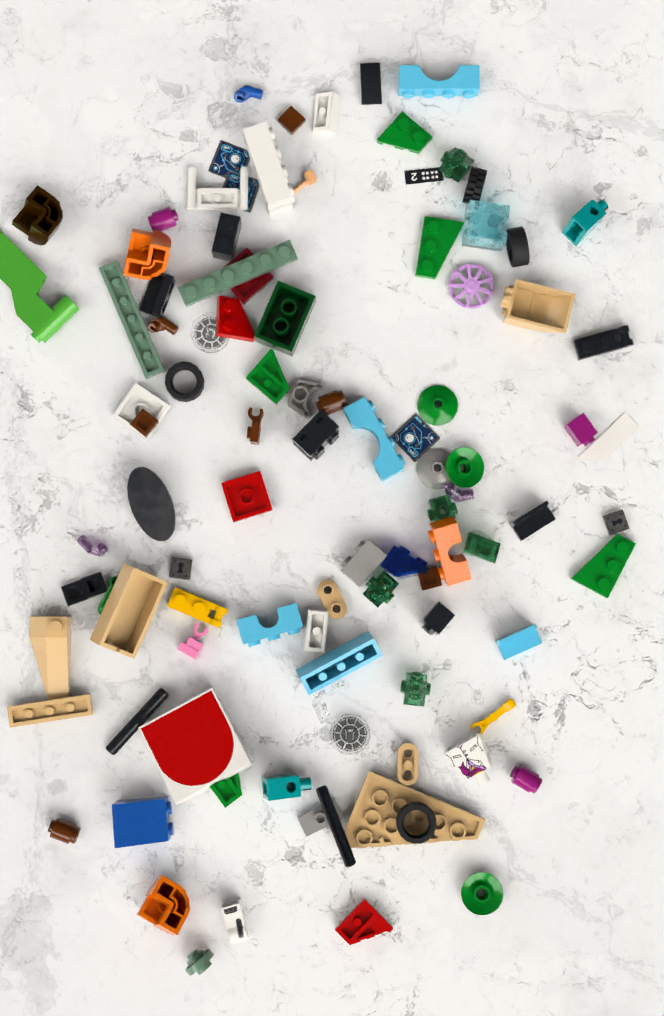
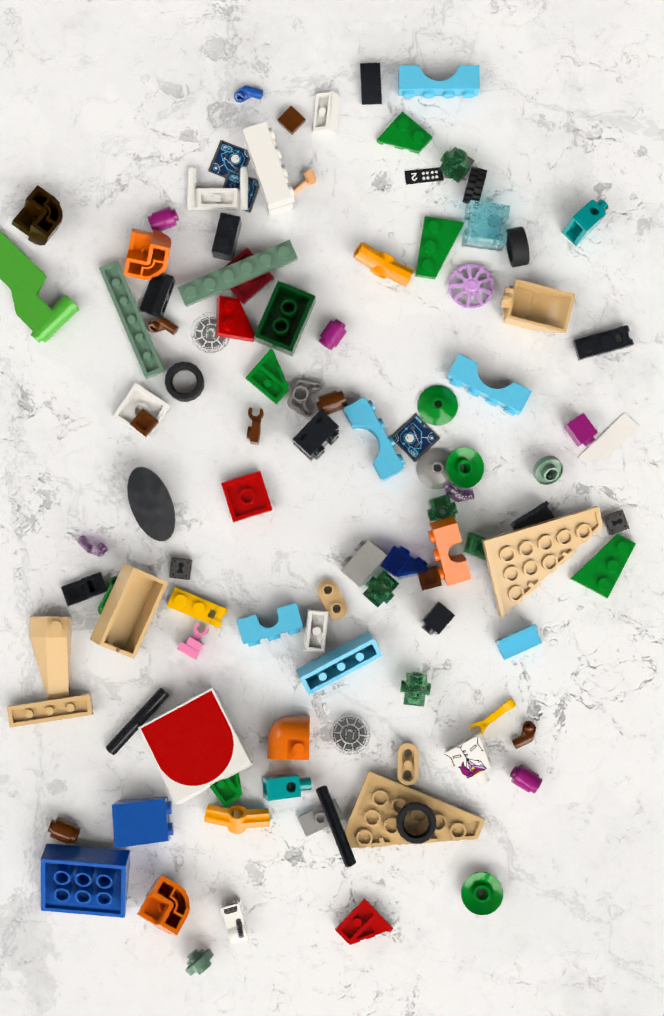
none -> blue slope [41,843,130,918]
none -> light orange piece [204,804,270,834]
none -> orange brick [267,716,310,760]
none -> magenta brick [318,319,347,351]
none -> light orange piece [353,242,414,287]
none -> medium azure arch [446,354,532,416]
none -> tan wing [482,506,603,617]
none -> reddish brown arm [512,721,536,749]
none -> sand green plate [533,455,563,485]

